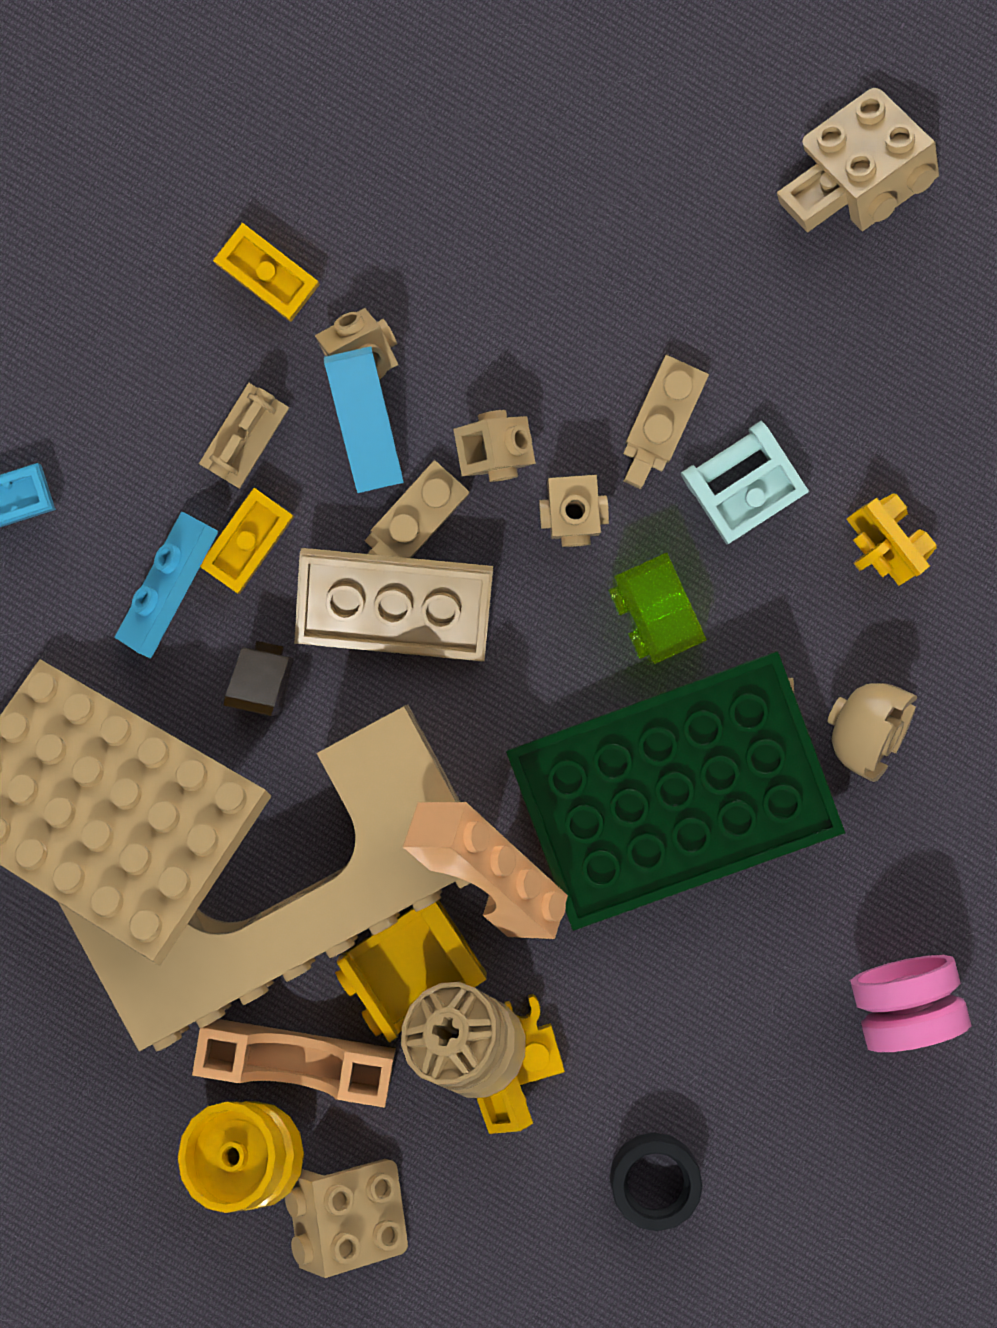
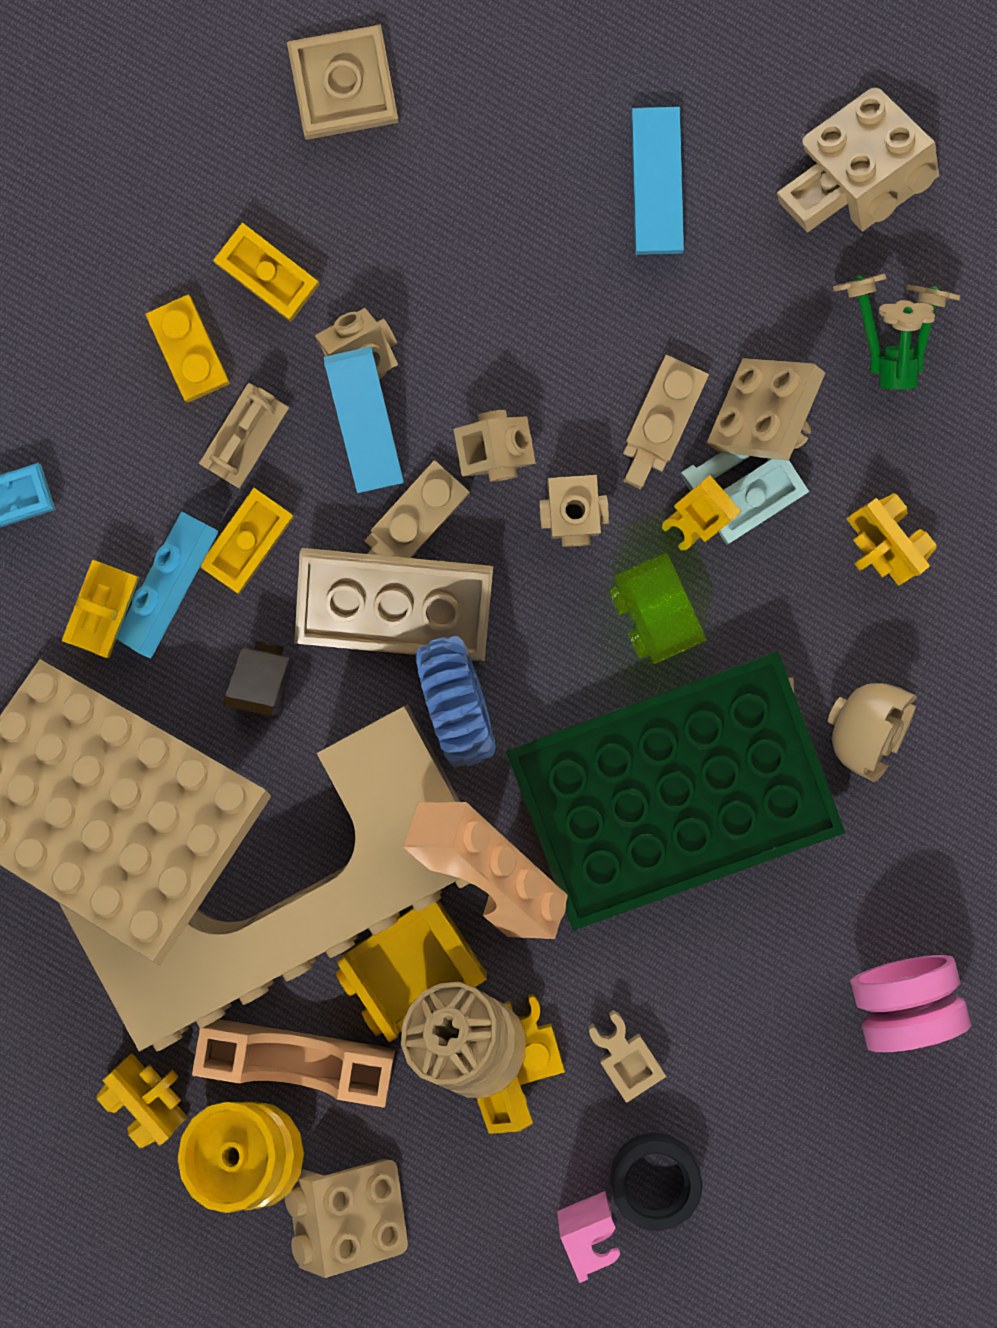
none -> yellow hips [62,560,140,658]
none -> yellow hips [97,1053,188,1148]
none -> yellow plate [145,294,230,403]
none -> tan tile [287,24,399,140]
none -> medium blue gear [416,636,496,768]
none -> bright pink hinge [557,1191,620,1283]
none -> tan plate [588,1010,666,1103]
none -> medium azure tile [631,107,684,255]
none -> yellow plate [662,475,742,550]
none -> tan plate [707,358,825,461]
none -> plant [833,274,960,390]

